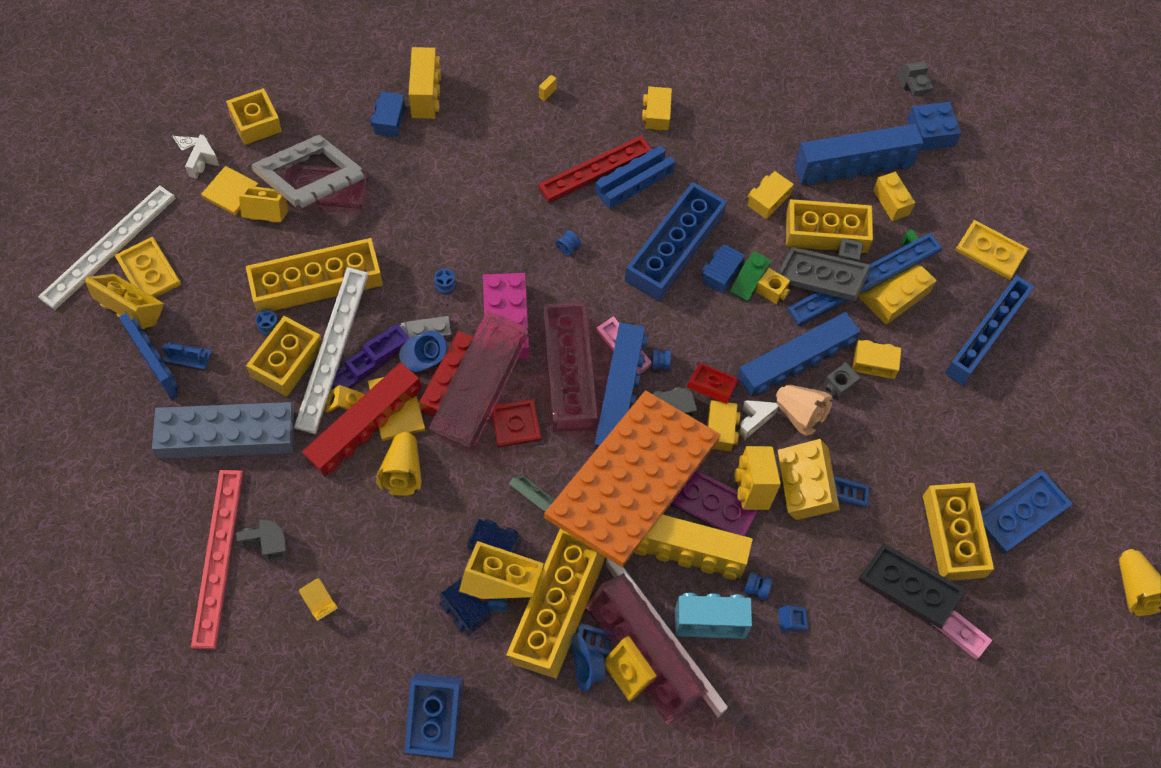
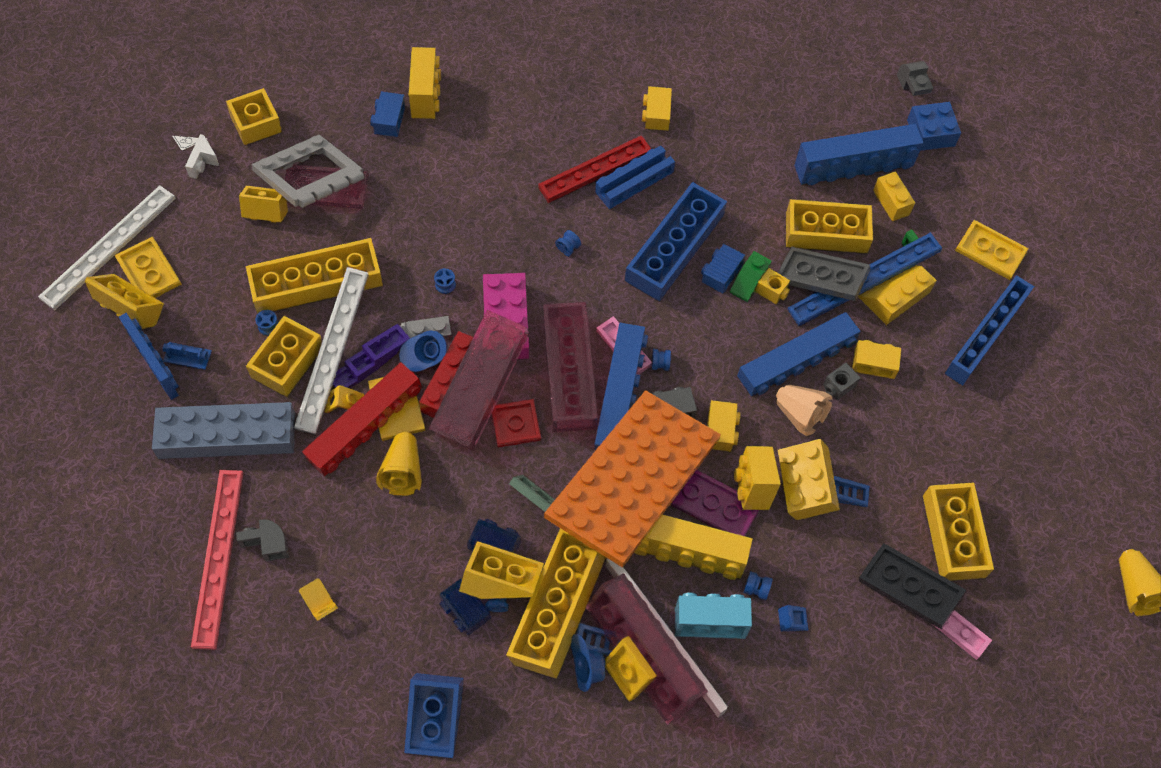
yellow tile [201,166,260,215] -> none
yellow tile [539,75,557,101] -> none
red tile [686,363,739,404] -> none
white slope [739,401,779,440] -> none
yellow brick [747,171,794,219] -> none
dark grey brick [836,238,863,262] -> none
blue plate [981,470,1072,554] -> none

